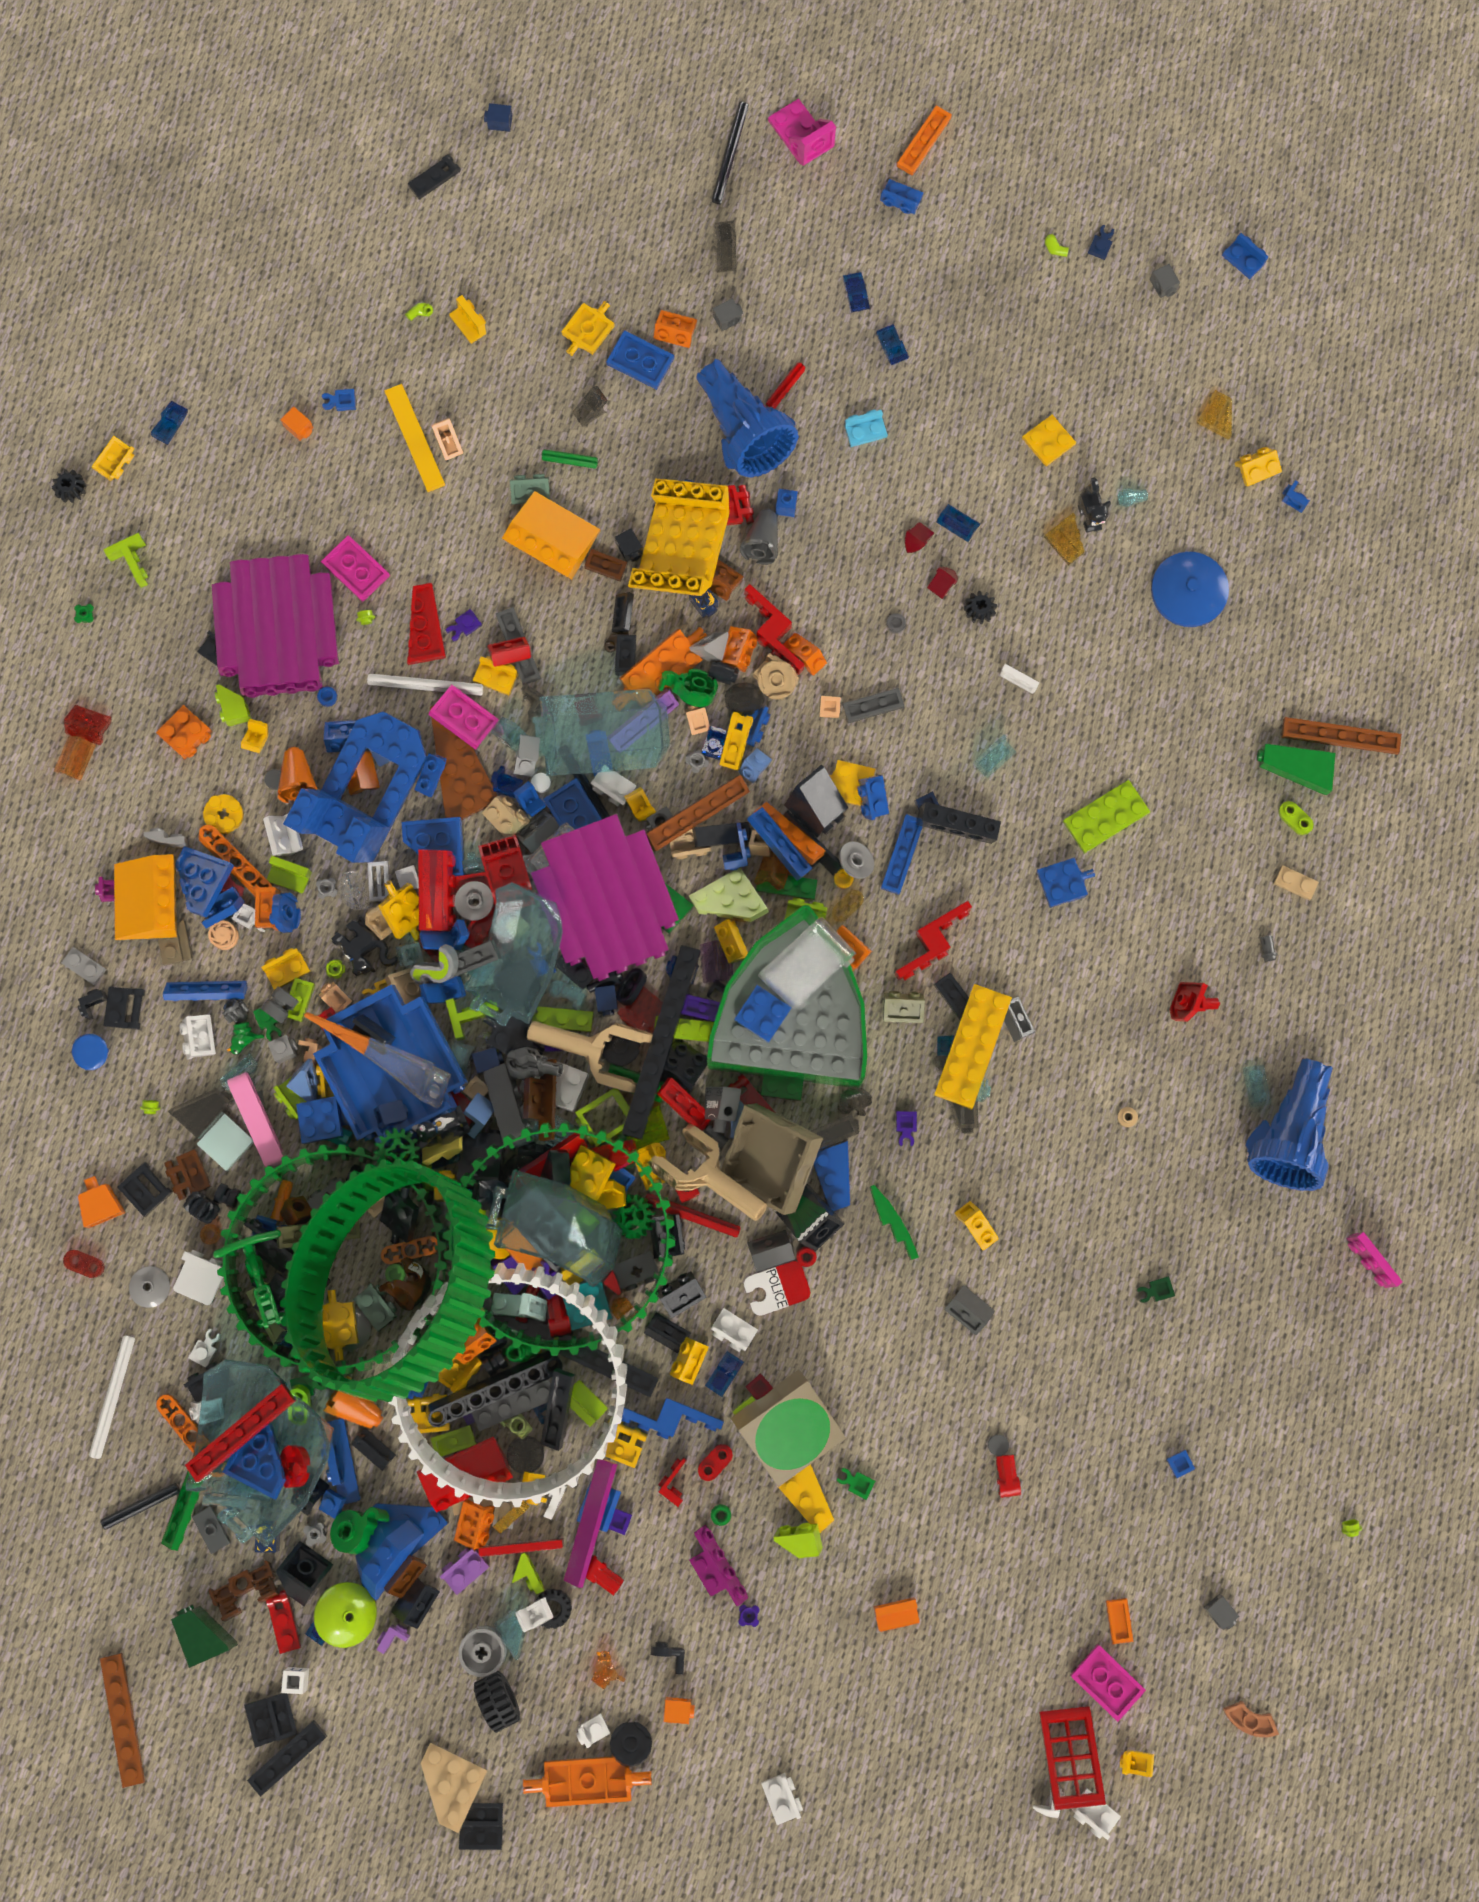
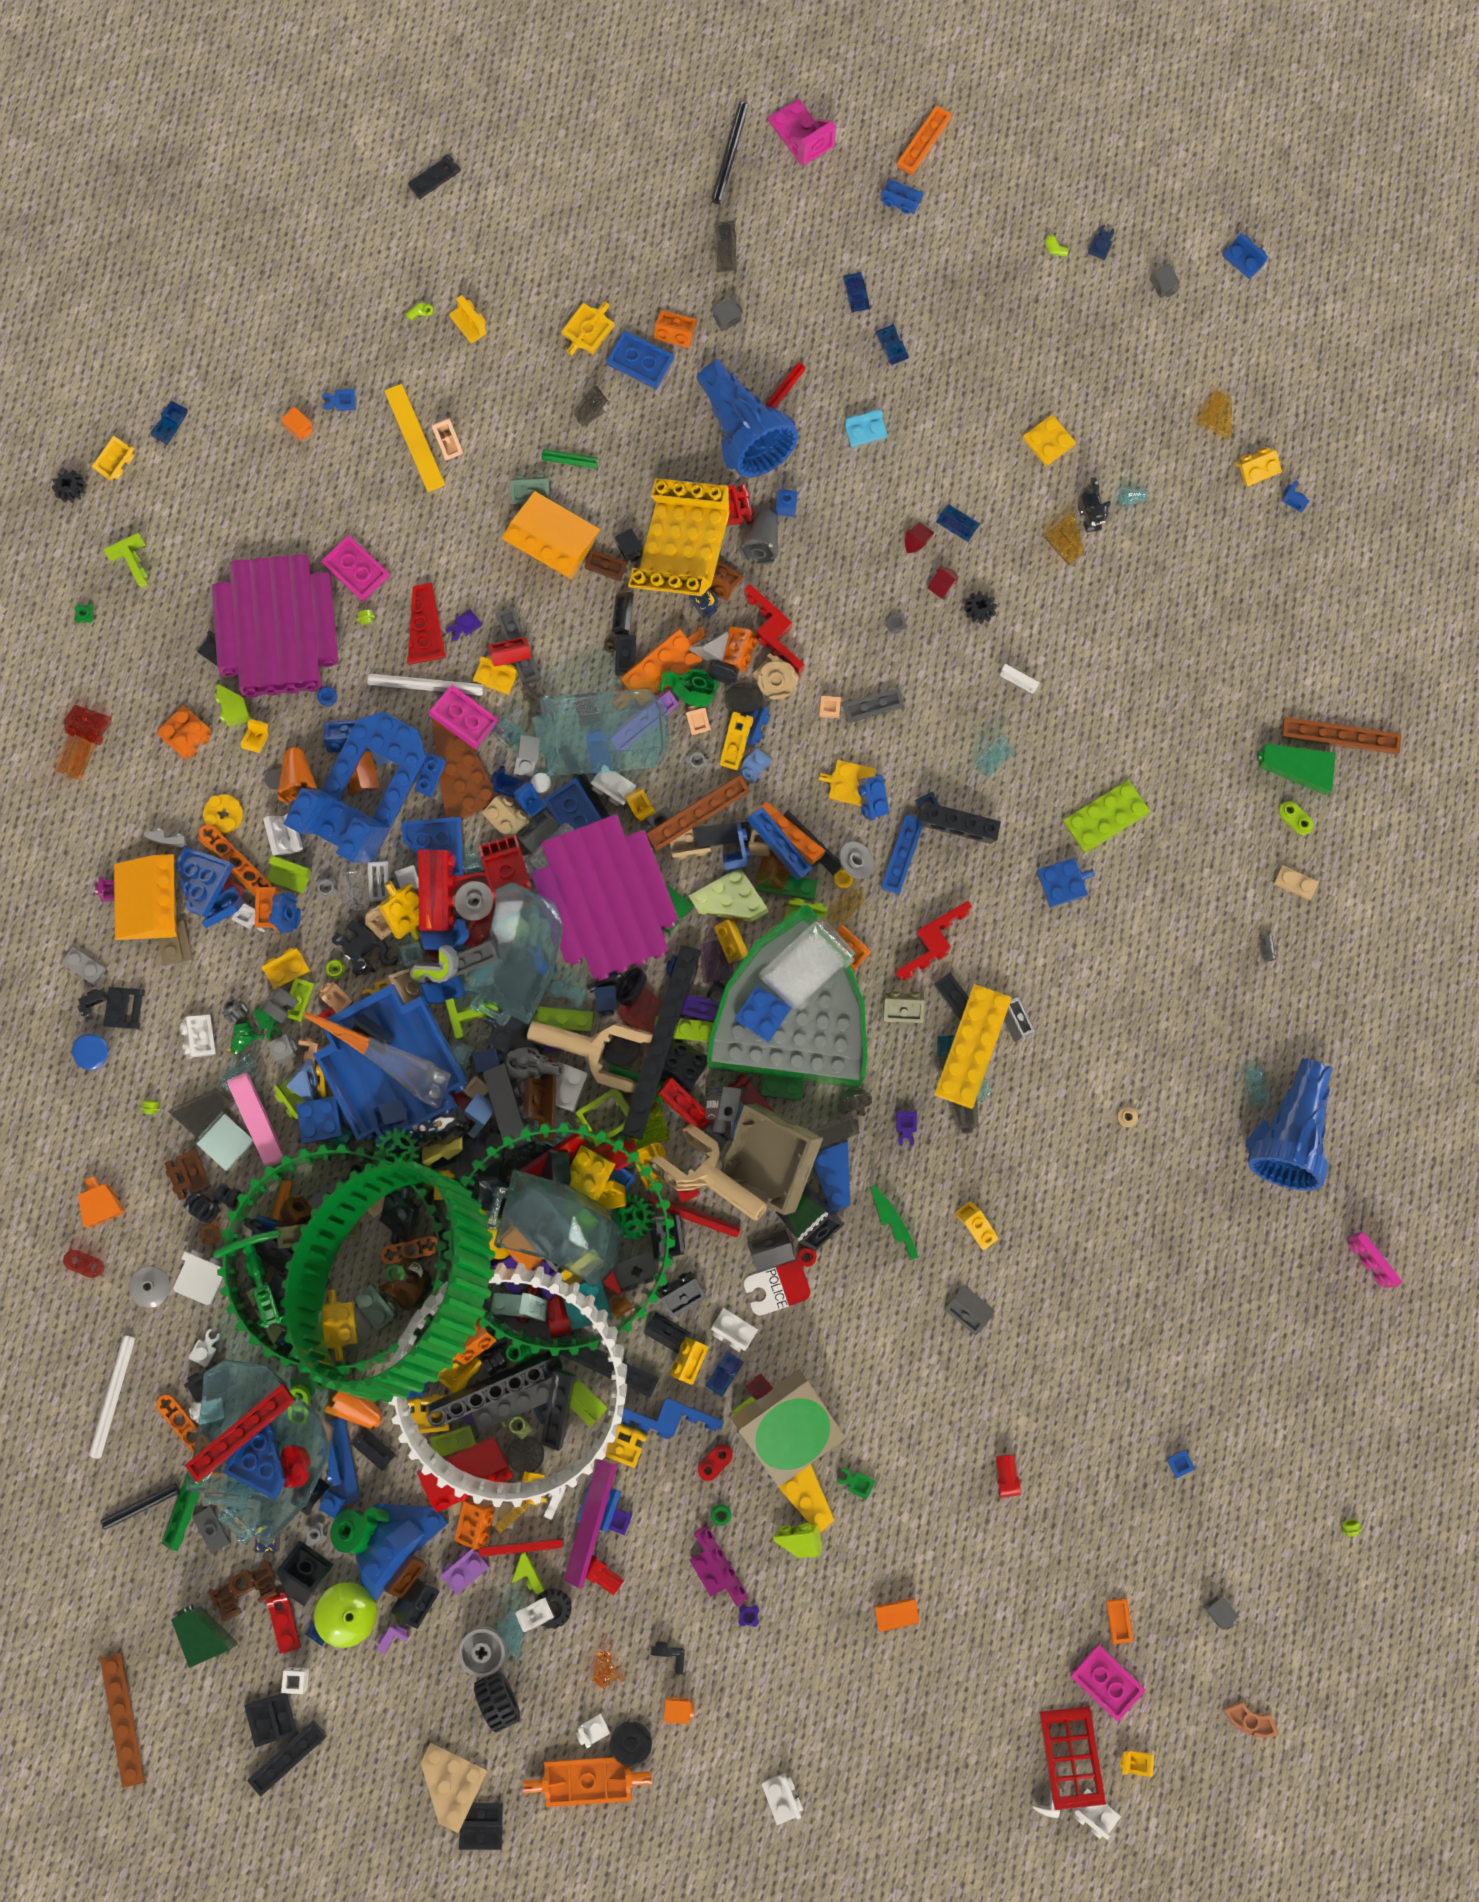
black plate [117,1162,173,1217] -> none
blue plate [163,981,247,1001] -> none
light nougat wheel [208,920,239,950] -> none
dark blue brick [484,103,513,132] -> none
black plate [553,955,593,991] -> none
red bracket [658,1457,687,1507] -> none
clear blue bracket [701,726,728,760] -> none
orange bracket [783,633,827,676] -> none
slope [784,764,848,838] -> none
dark grey tile [988,1435,1009,1456] -> none
dark green plate [1136,1276,1175,1303] -> none
blue dish [1151,552,1229,627] -> none
red piece [1169,982,1220,1022] -> none

